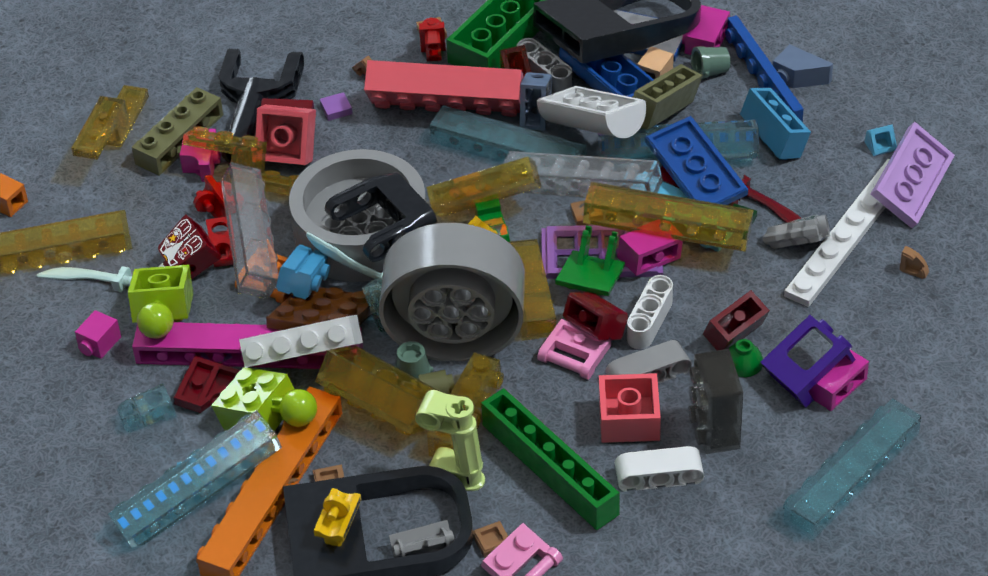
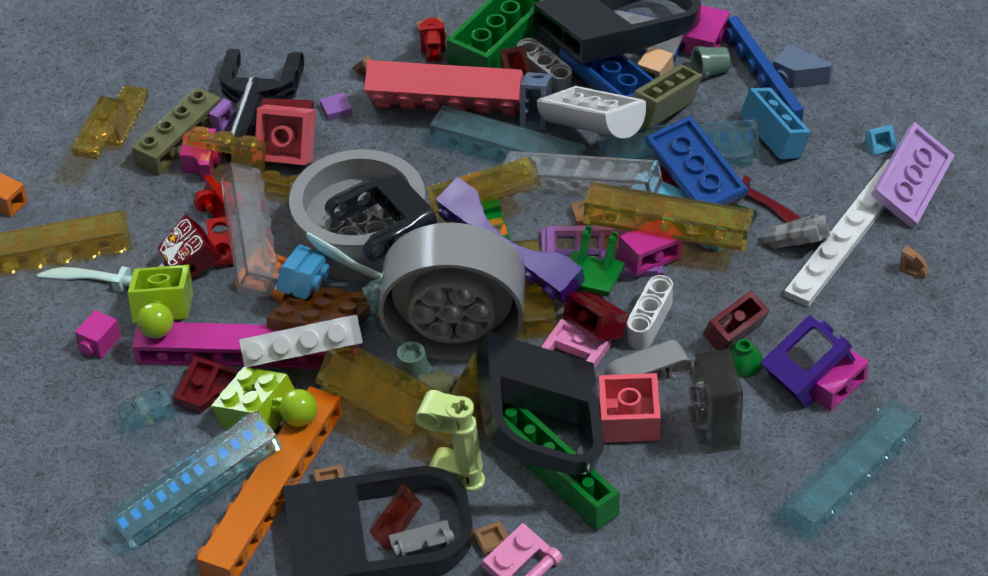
yellow hips [314,488,361,547] -> none
white beam [614,446,704,492] -> none
none -> medium lavender tile [209,99,233,134]
none -> clear red slope [370,485,423,551]
none -> arch [436,176,585,304]
none -> black window [476,331,604,475]

